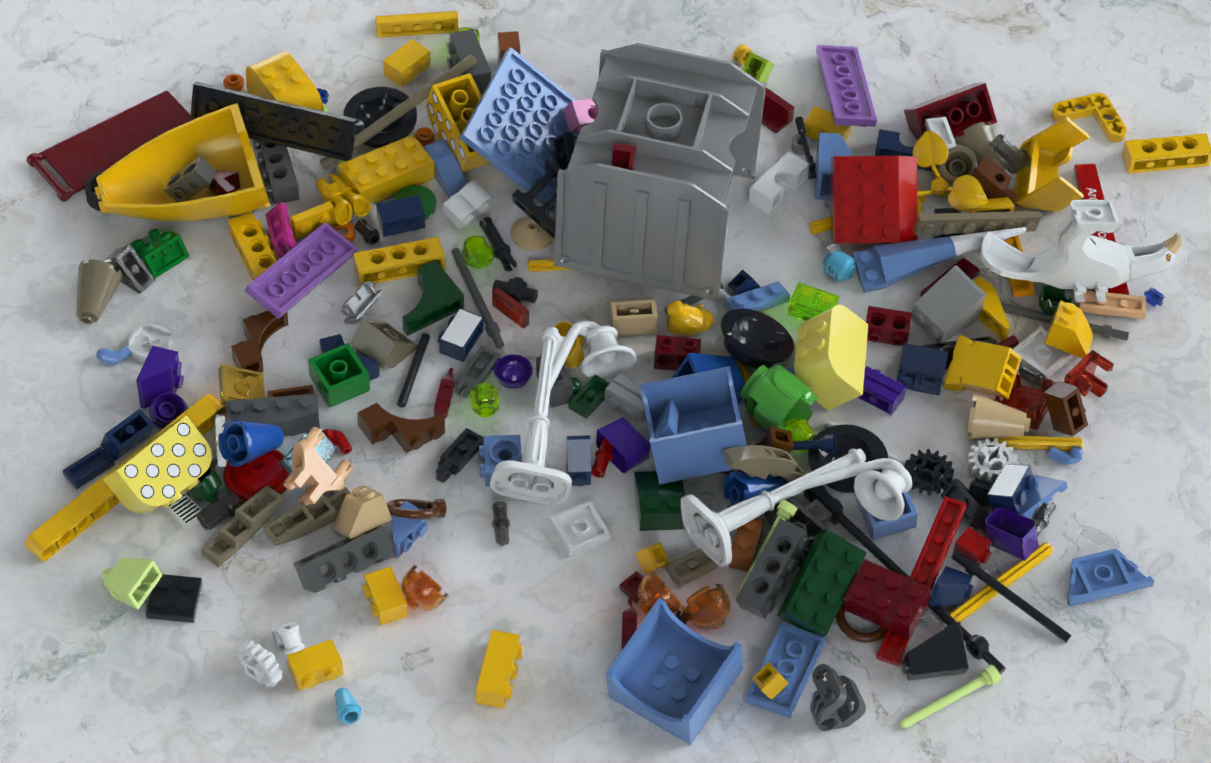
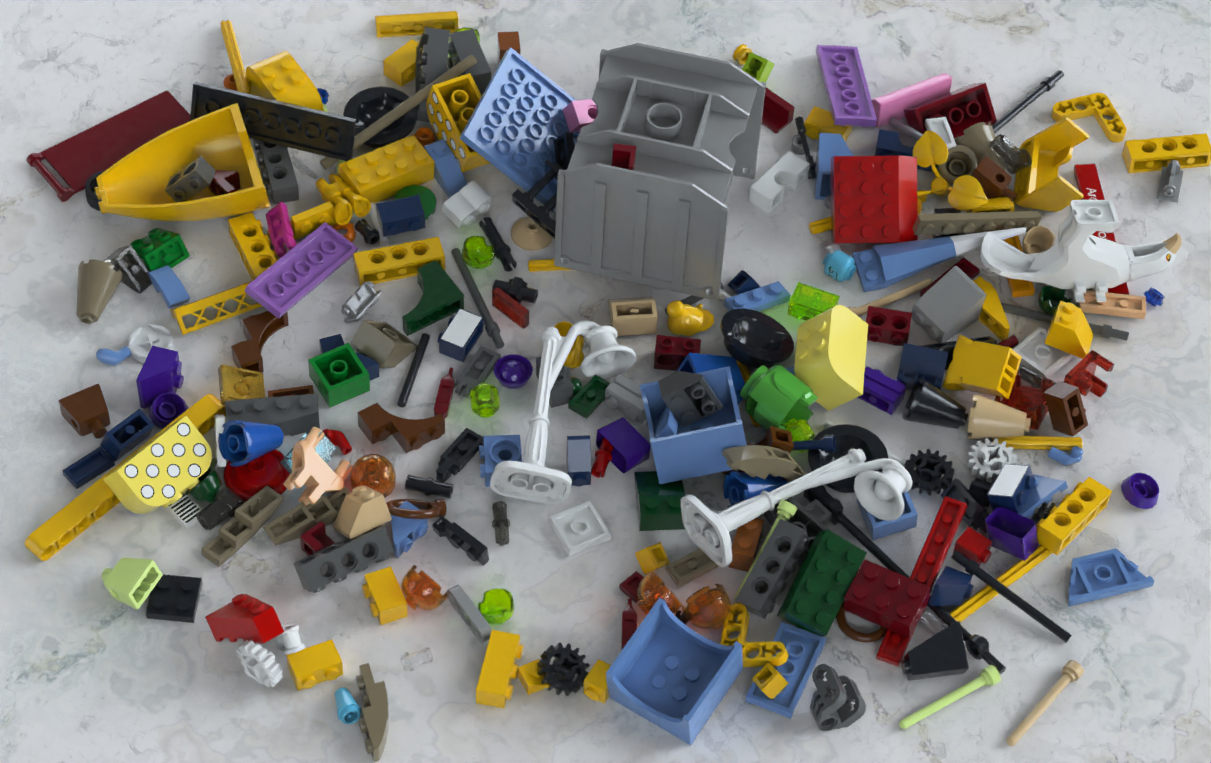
none -> reddish brown torso [59,383,111,439]
none -> medium blue slope [148,266,190,308]
none -> yellow fence [170,280,262,335]
none -> red wedge [205,594,284,644]
none -> yellow axle [220,20,251,94]
none -> dark red panel [300,521,335,556]
none -> clear orange cylinder [350,454,396,498]
none -> dark tan slope [356,663,389,762]
none -> black pin [405,475,454,499]
none -> dark grey wedge [415,27,450,122]
none -> black hinge [432,516,489,566]
none -> light grey beam [446,585,492,643]
none -> clear neon green hair [478,588,515,624]
none -> yellow slope [518,659,549,695]
none -> black gear [537,643,590,696]
none -> yellow brick [583,659,611,704]
none -> dark grey slope [658,371,723,428]
none -> yellow beam [720,603,788,667]
none -> tan piece [847,278,933,318]
none -> bright pink brick [872,73,952,128]
none -> light grey bar [889,117,923,141]
none -> black cone [903,377,968,429]
none -> black bar [992,70,1064,134]
none -> tan piece [1006,660,1084,746]
none -> tan hair [1022,226,1055,254]
none -> yellow brick [1036,476,1112,556]
none -> dark purple hat [1121,473,1159,509]
none -> light grey hinge [1157,160,1183,203]

